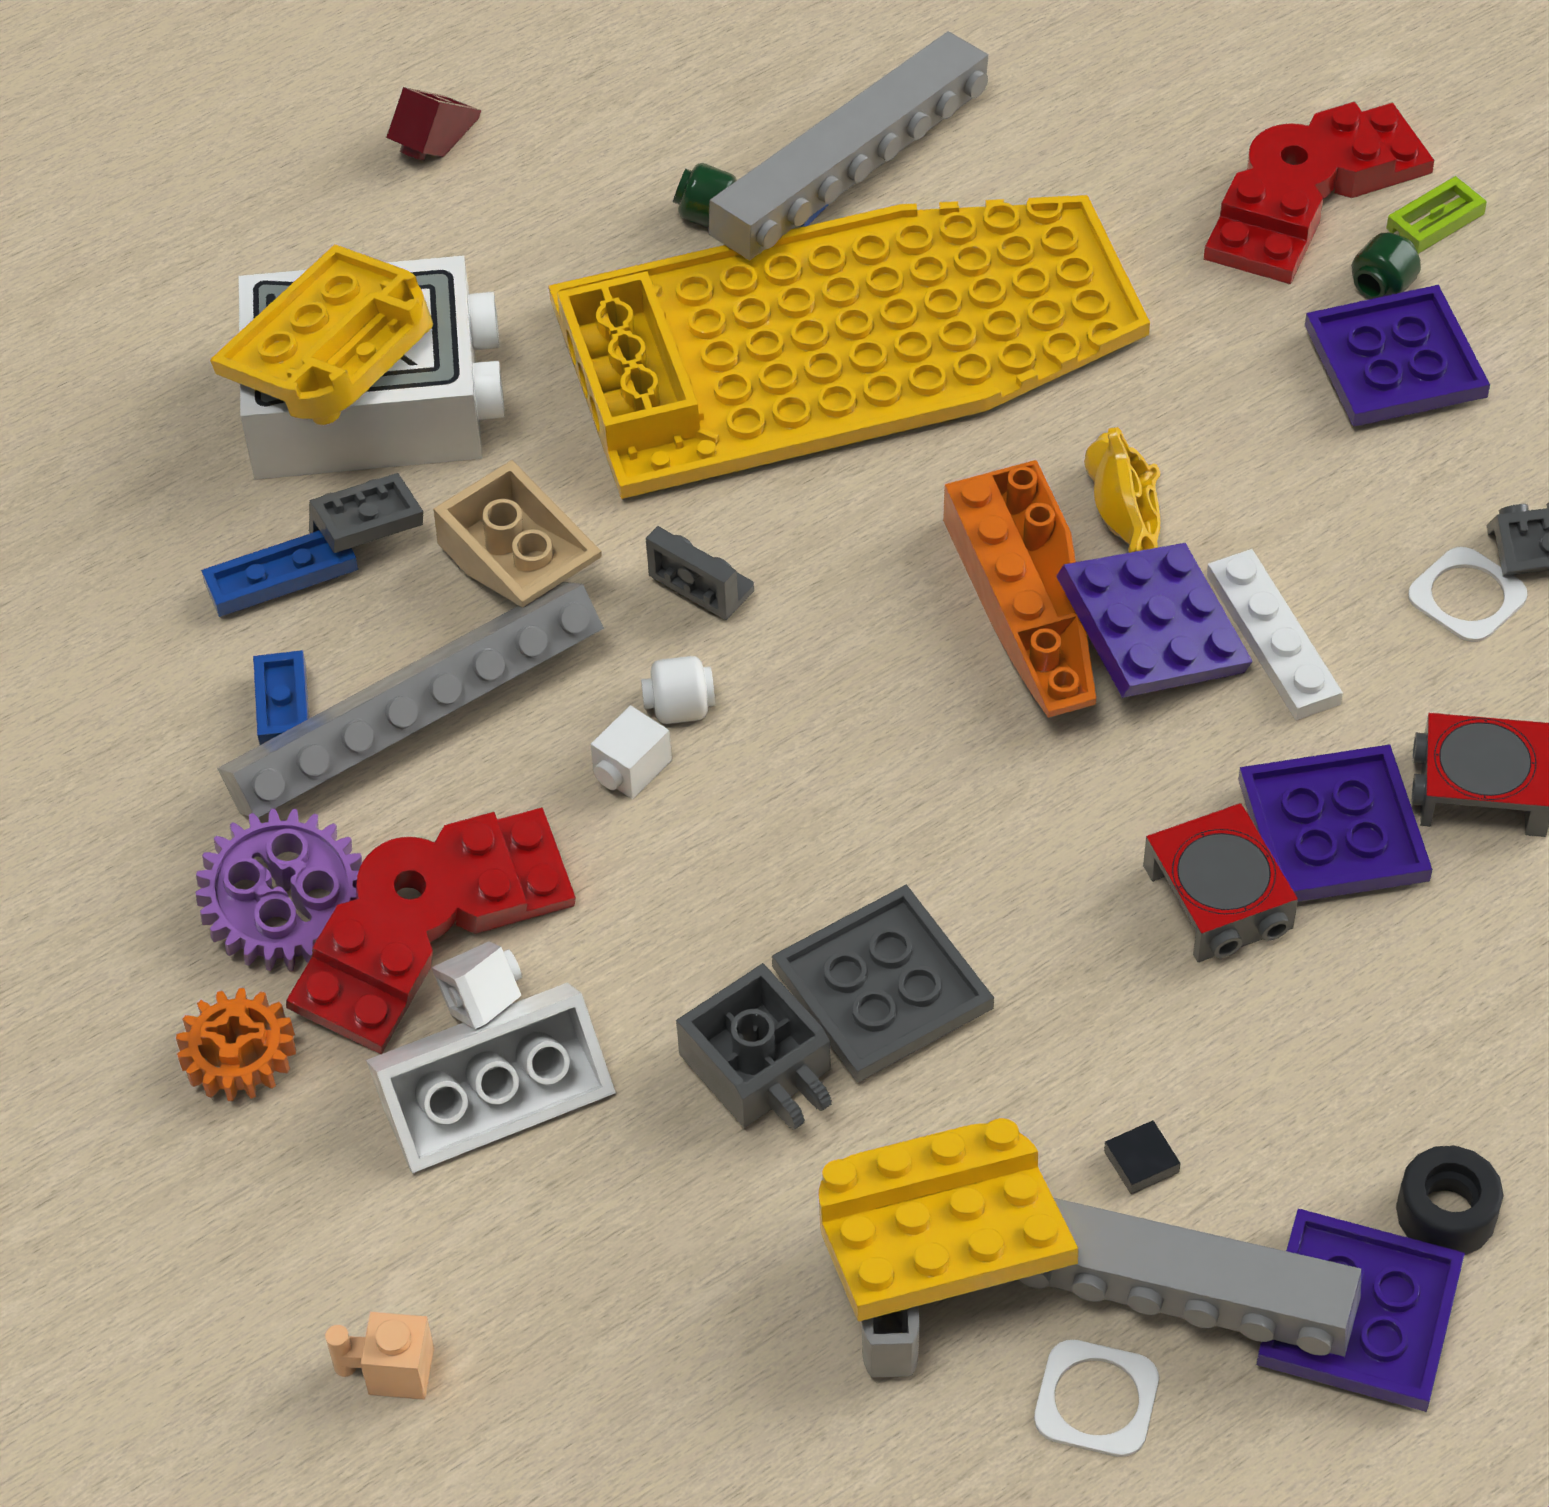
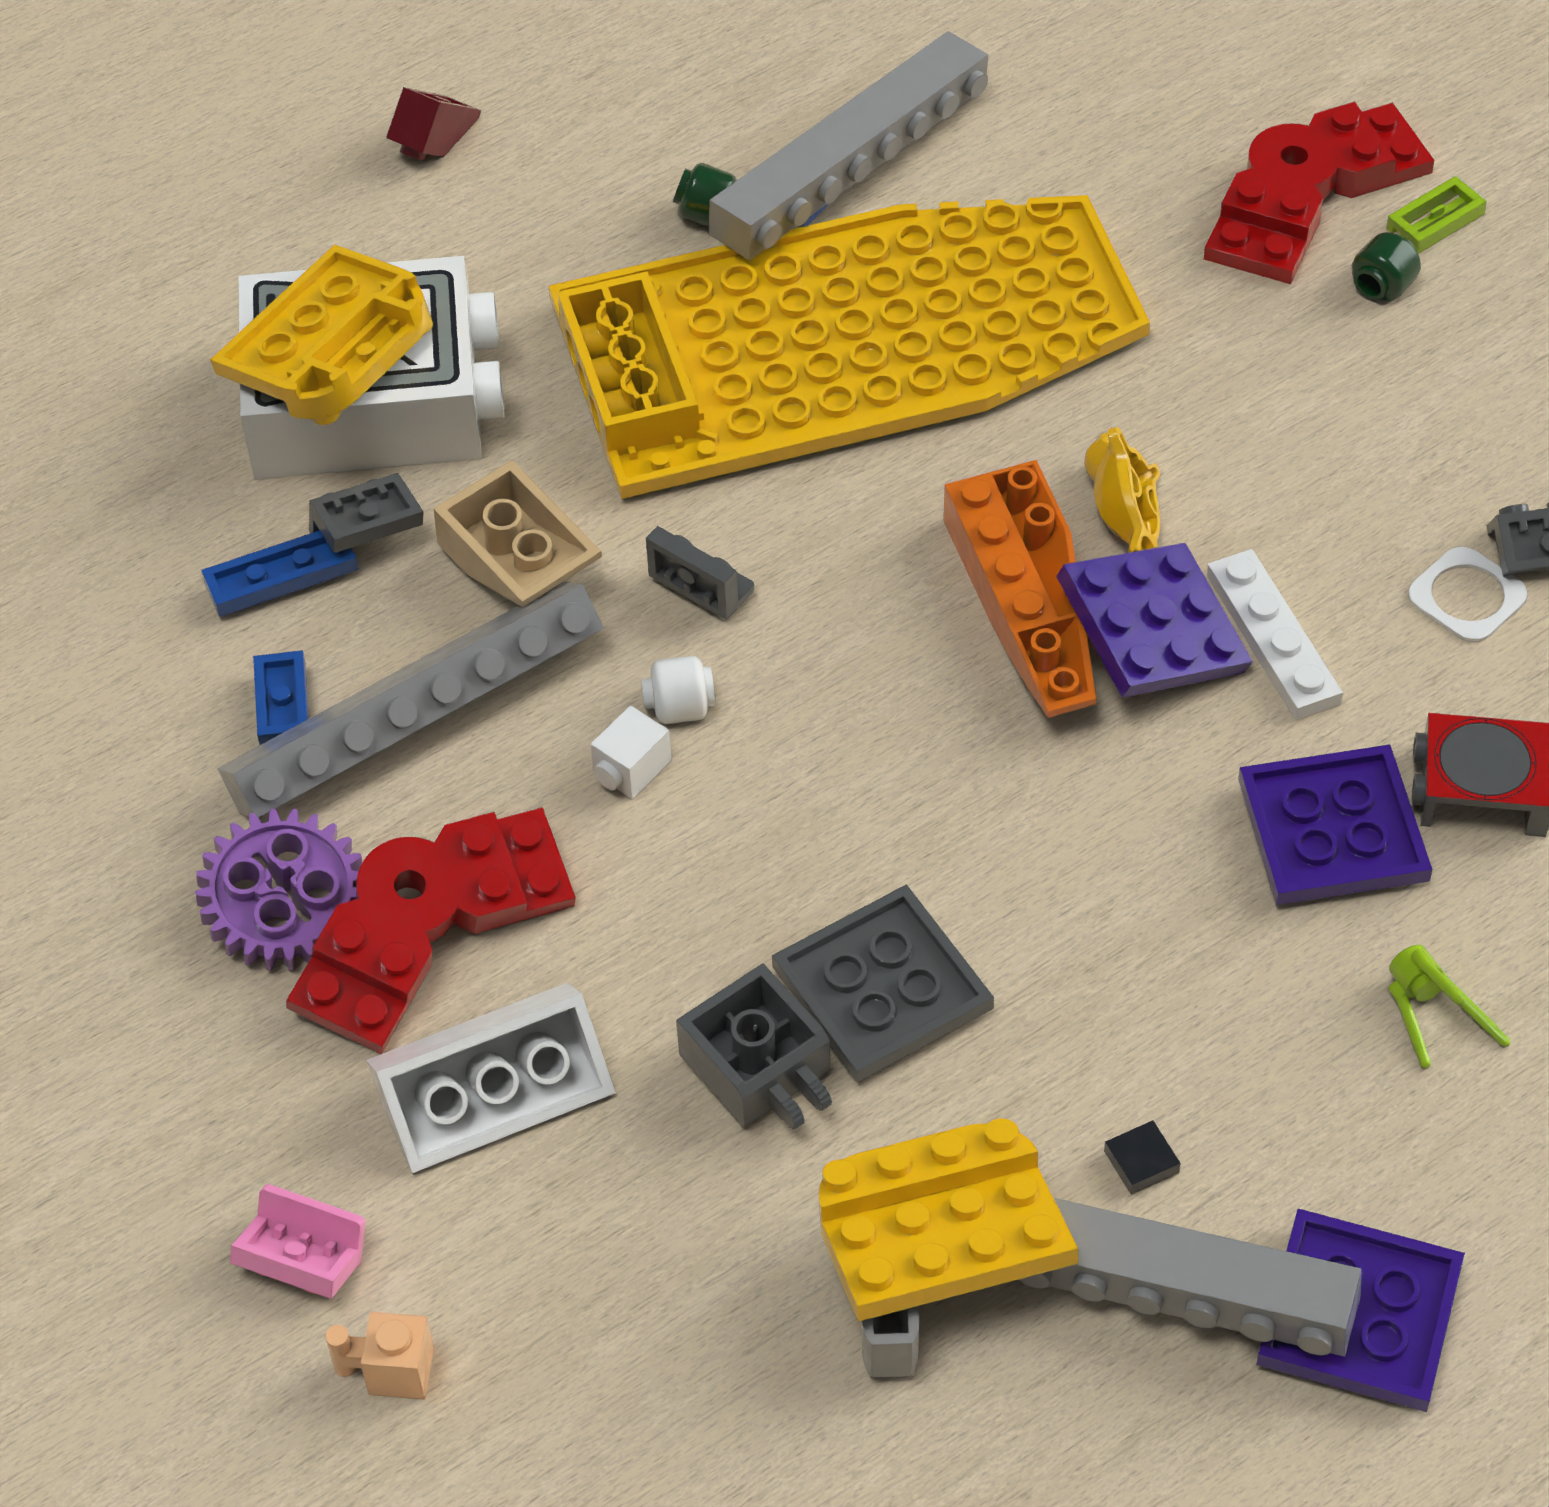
orange gear [176,988,296,1101] -> none
white slope [431,941,522,1029] -> none
white piece [1034,1340,1159,1457] -> none
dark grey panel [1143,803,1298,963] -> none
dark purple plate [1305,285,1490,427] -> none
black tyre [1396,1145,1504,1256] -> none
none -> bright pink bracket [230,1184,365,1299]
none -> lime plant [1388,944,1510,1069]

